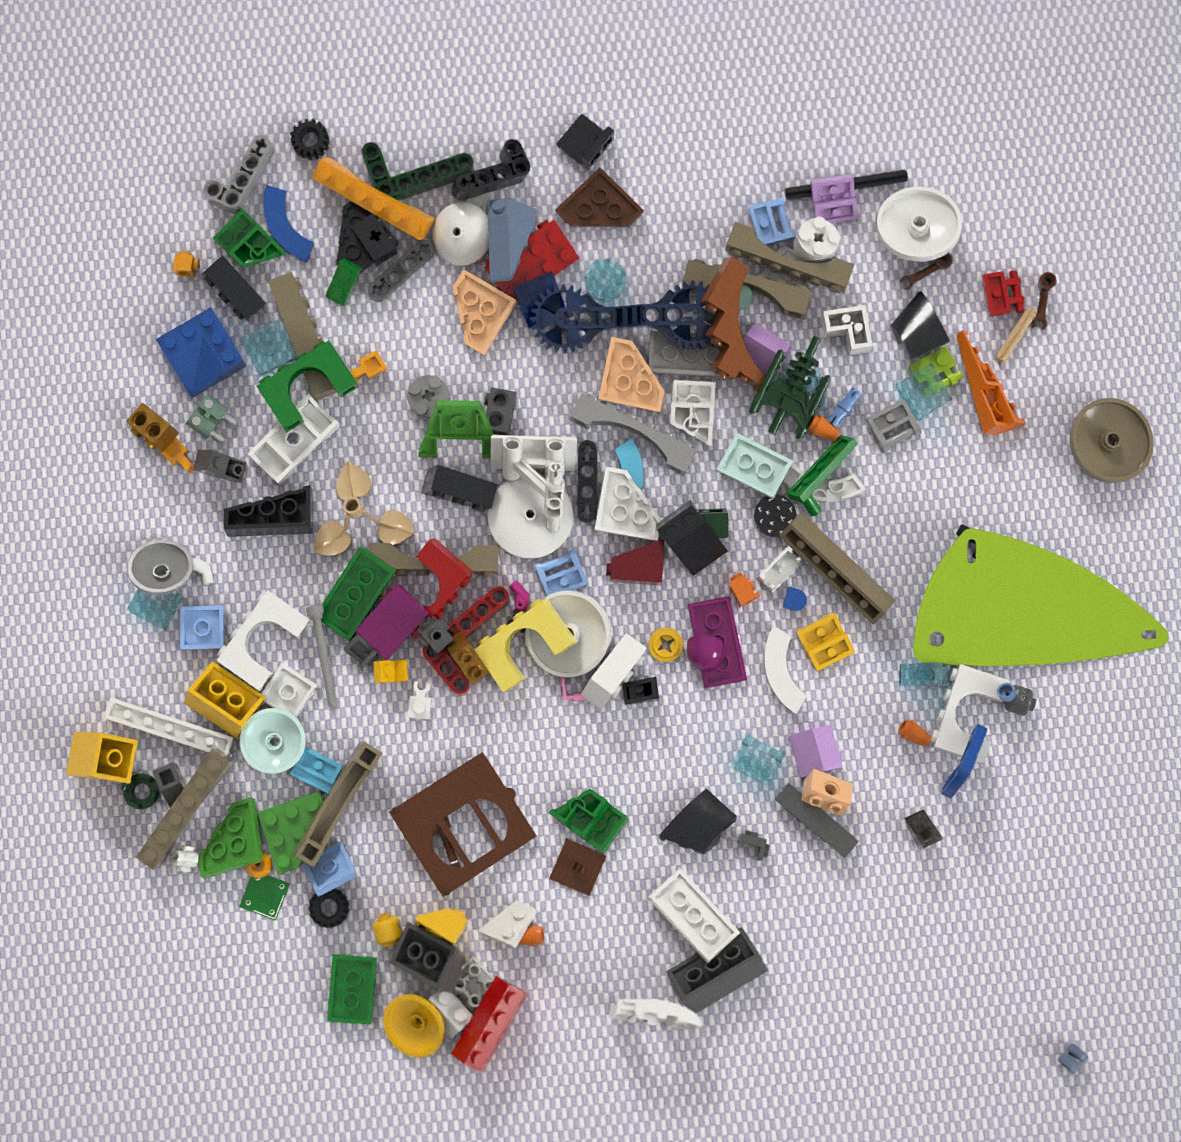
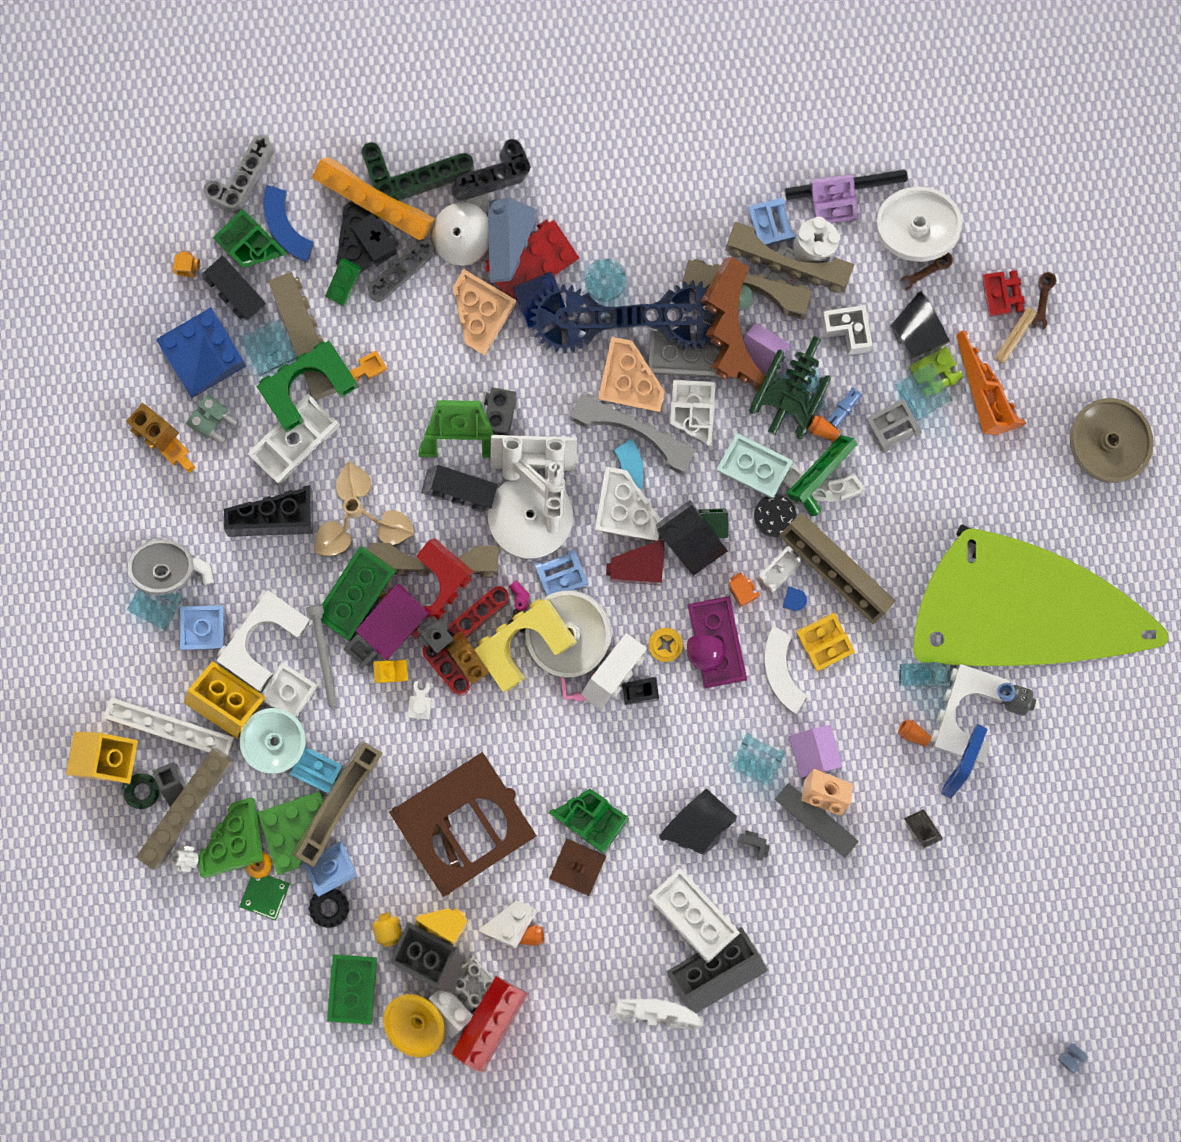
dark grey slope [193,449,247,483] -> none
black tyre [290,119,330,160] -> none
light grey plate [407,375,450,418] -> none
reddish brown plate [555,167,644,227] -> none
black bracket [557,114,615,170] -> none
black beam [577,440,597,524] -> none

